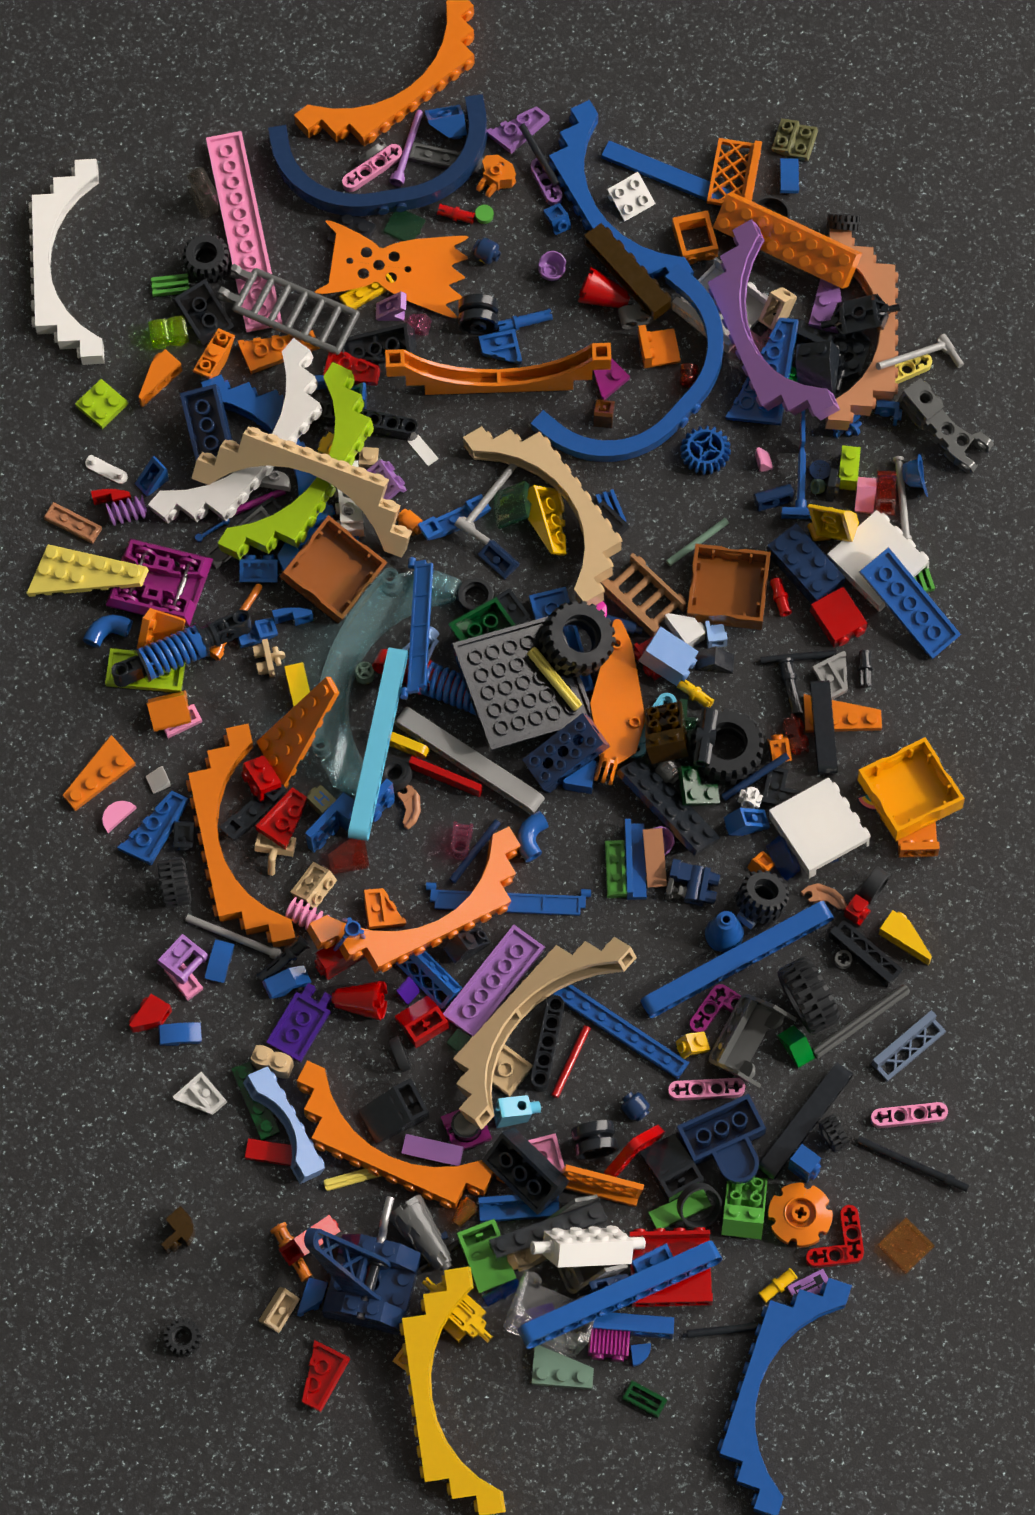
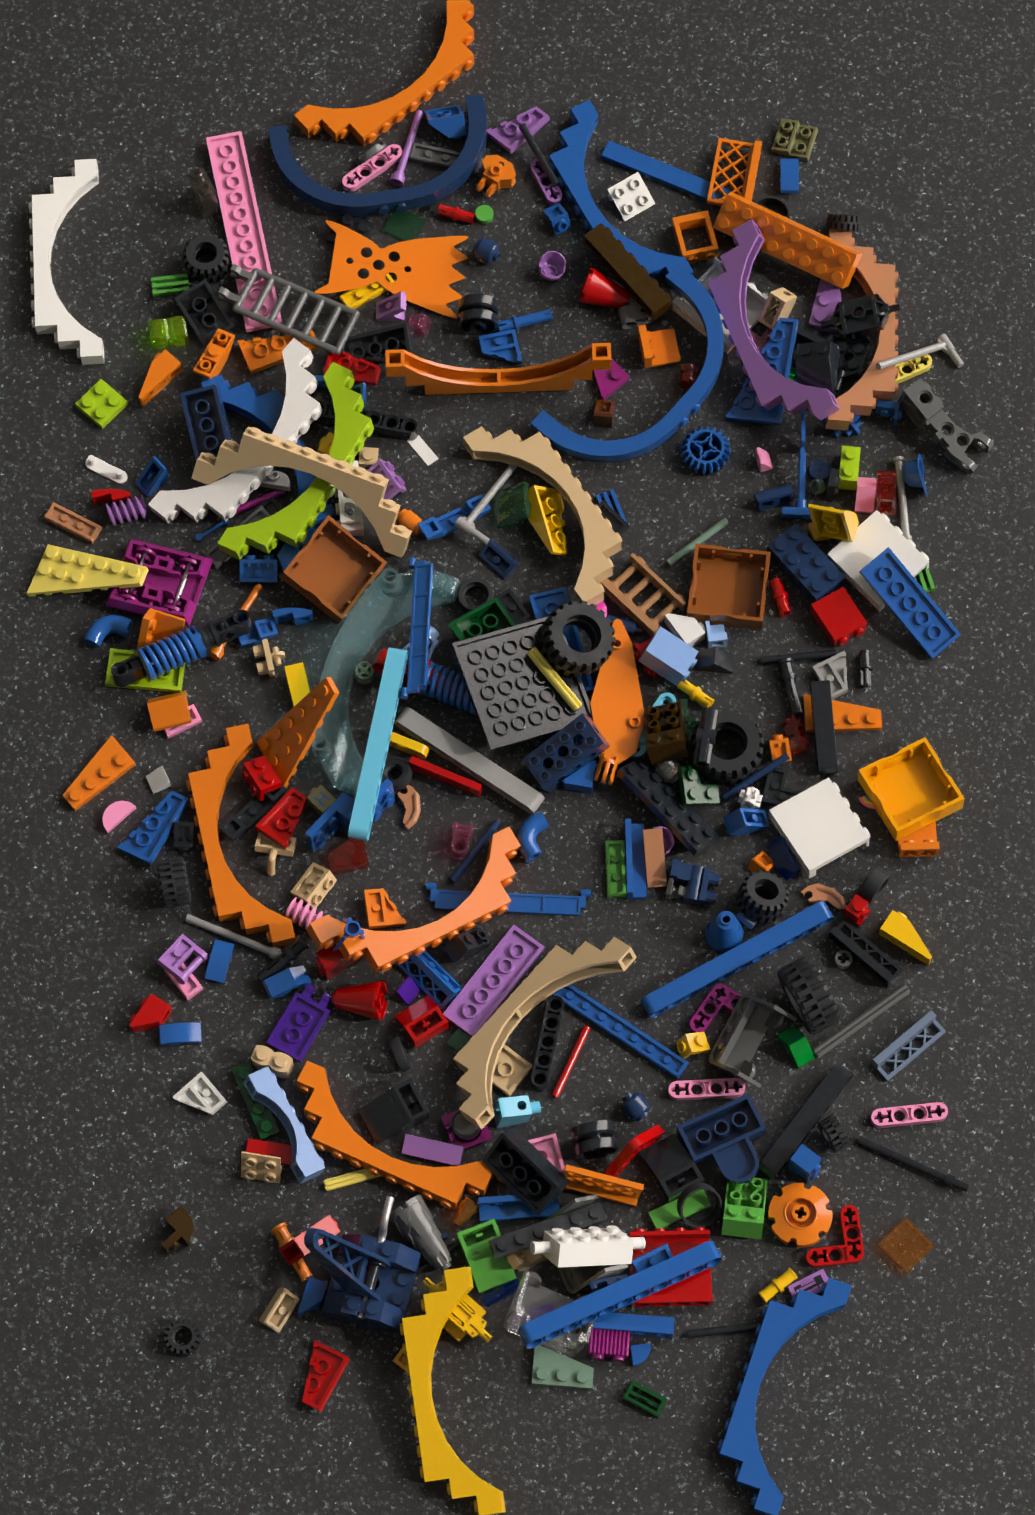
none -> tan hinge [241,1152,283,1183]

